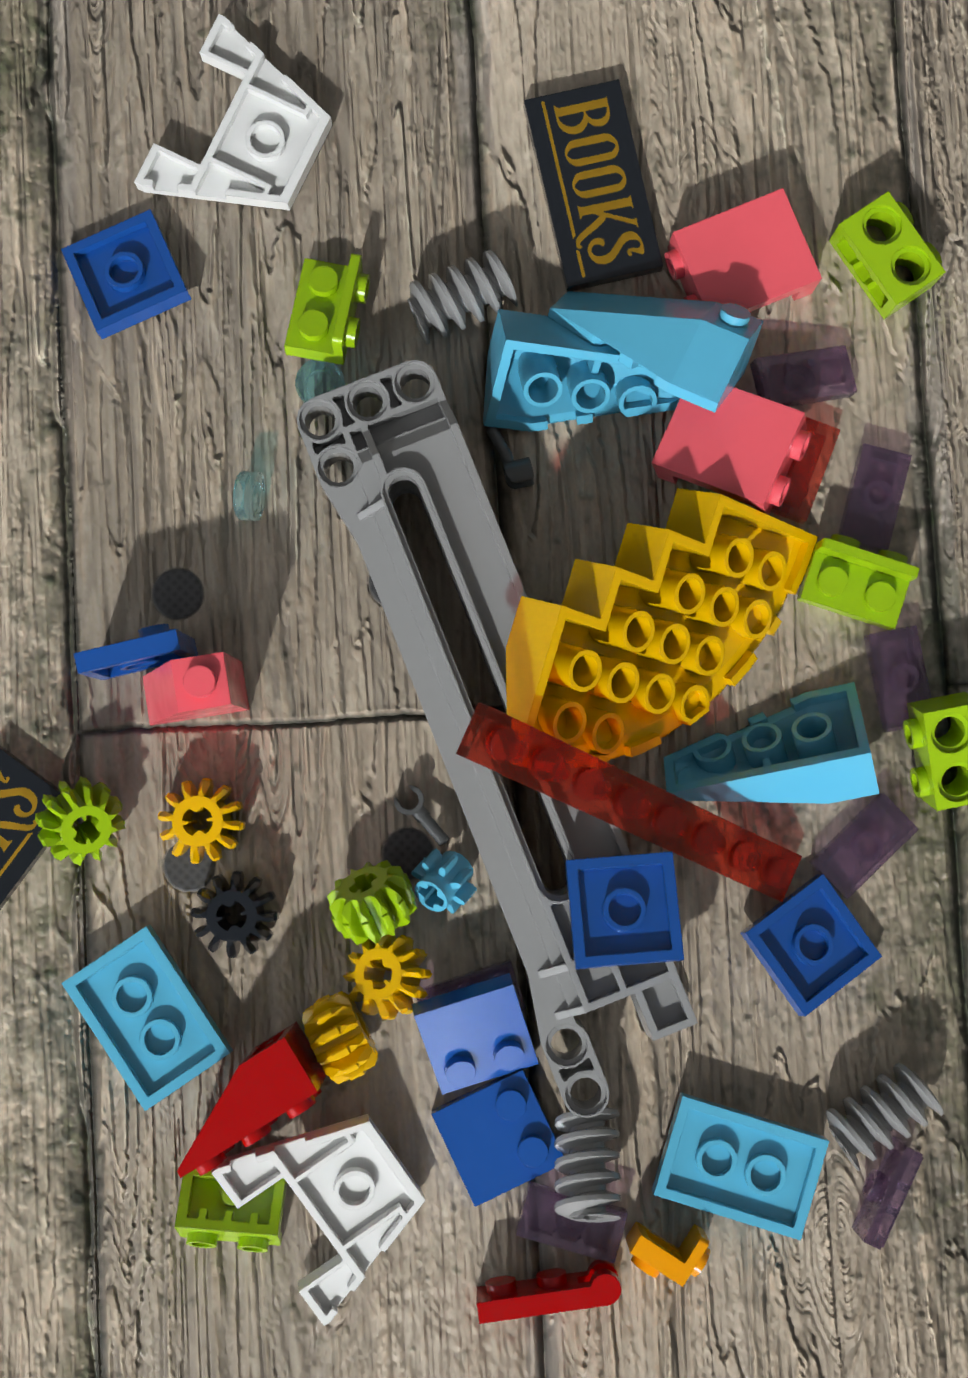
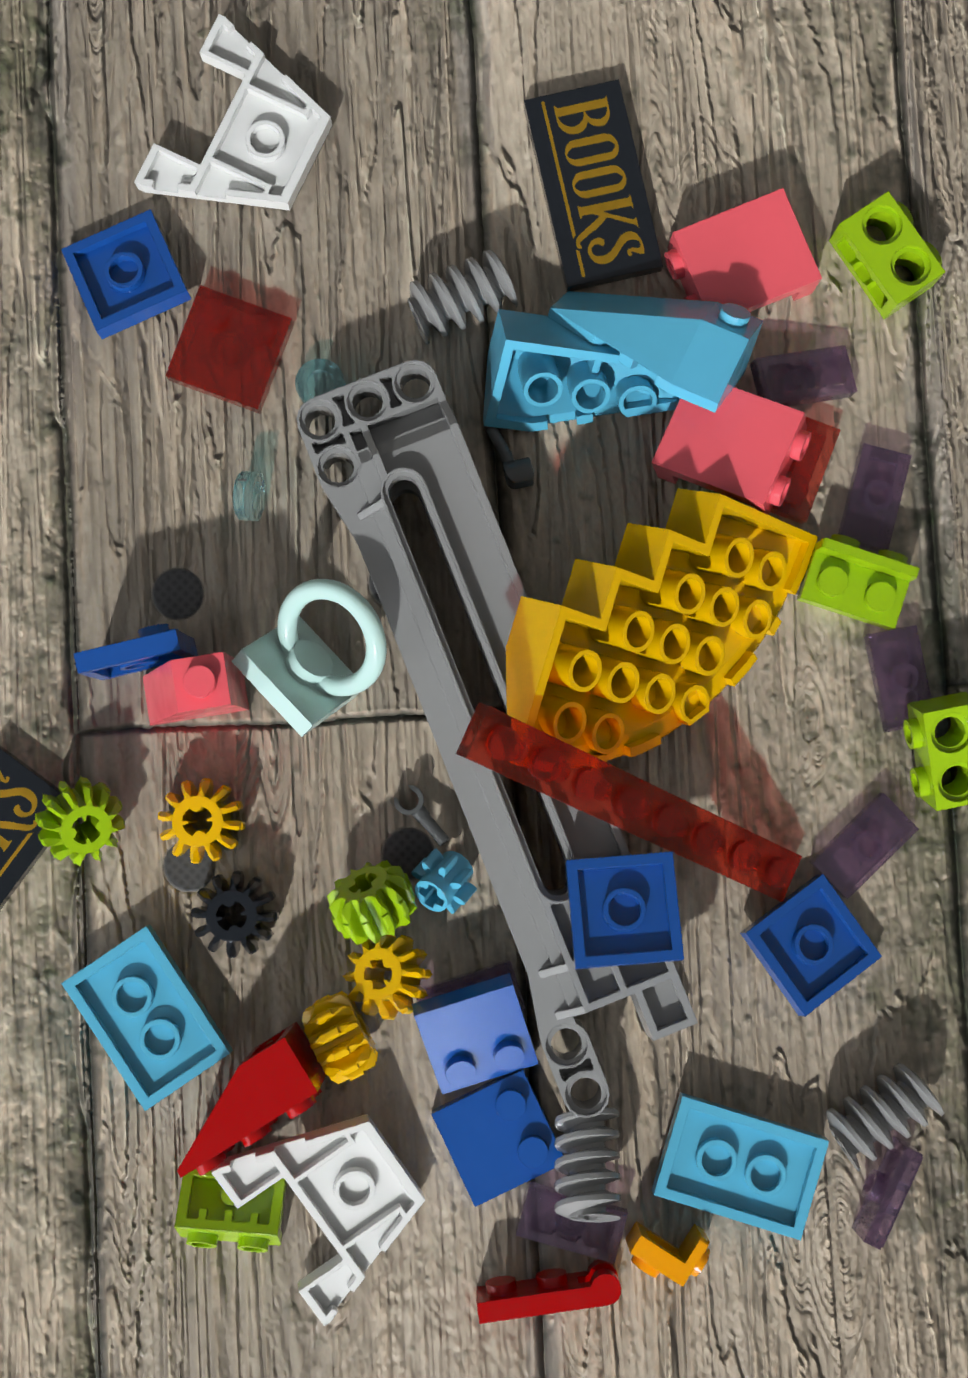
lime bracket [284,253,370,365] -> none
medium azure wedge [663,682,880,804] -> none
none -> clear red plate [165,285,294,414]
none -> light aqua tile [231,578,387,737]

